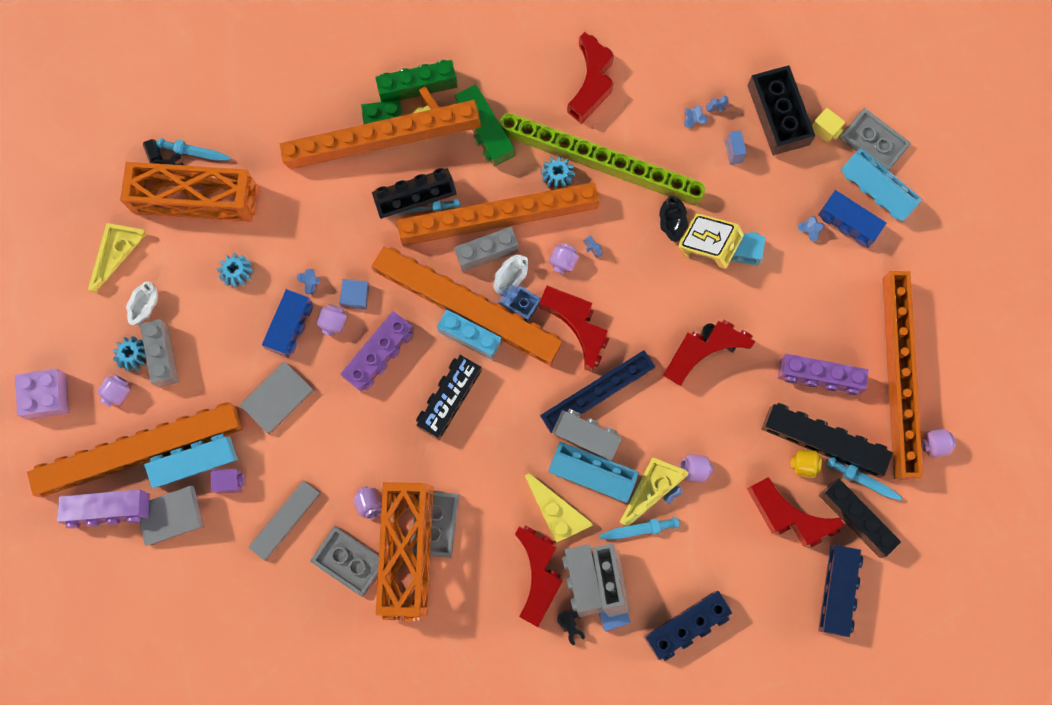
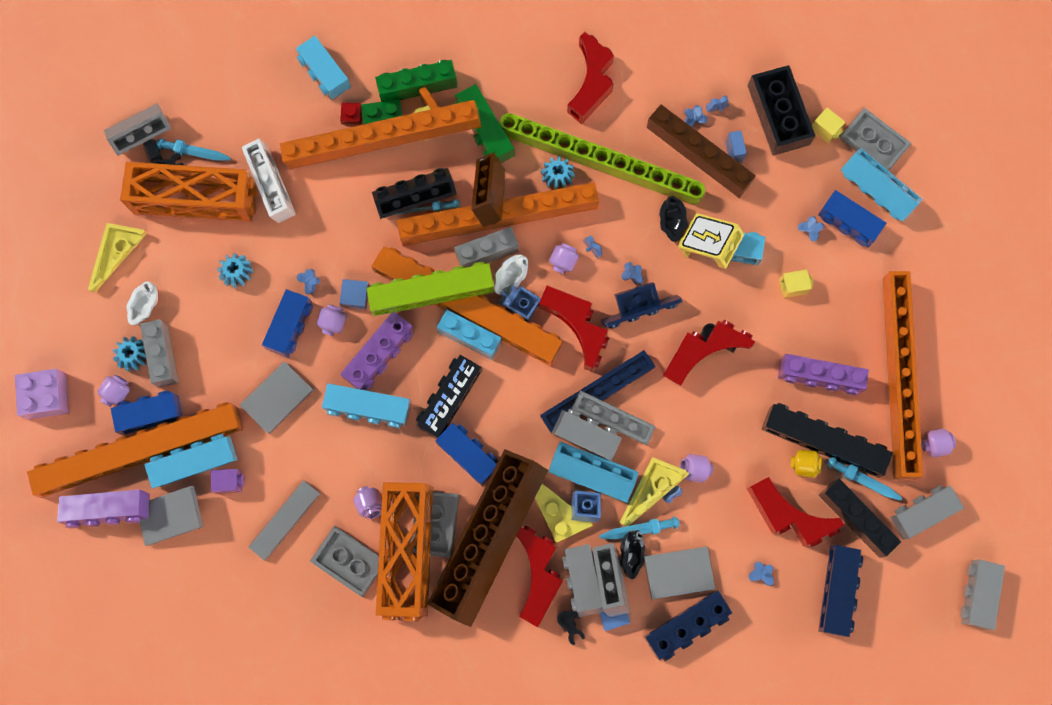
none -> light grey brick [104,103,171,156]
none -> blue brick [111,391,182,435]
none -> white brick [242,139,296,223]
none -> medium azure brick [296,36,351,100]
none -> medium azure brick [322,383,411,429]
none -> red plate [340,102,362,124]
none -> lime brick [366,262,494,317]
none -> reddish brown brick [427,449,548,627]
none -> blue brick [435,423,498,486]
none -> reddish brown brick [471,152,506,227]
none -> light grey tile [571,391,656,445]
none -> medium blue piece [571,491,601,523]
none -> dark blue bracket [601,282,683,328]
none -> black arm [620,530,645,579]
none -> medium blue piece [621,262,643,285]
none -> light grey tile [644,546,715,600]
none -> reddish brown brick [646,104,756,199]
none -> medium blue piece [748,562,774,586]
none -> light yellow brick [779,269,813,298]
none -> light grey brick [890,485,964,540]
none -> light grey brick [960,559,1005,630]

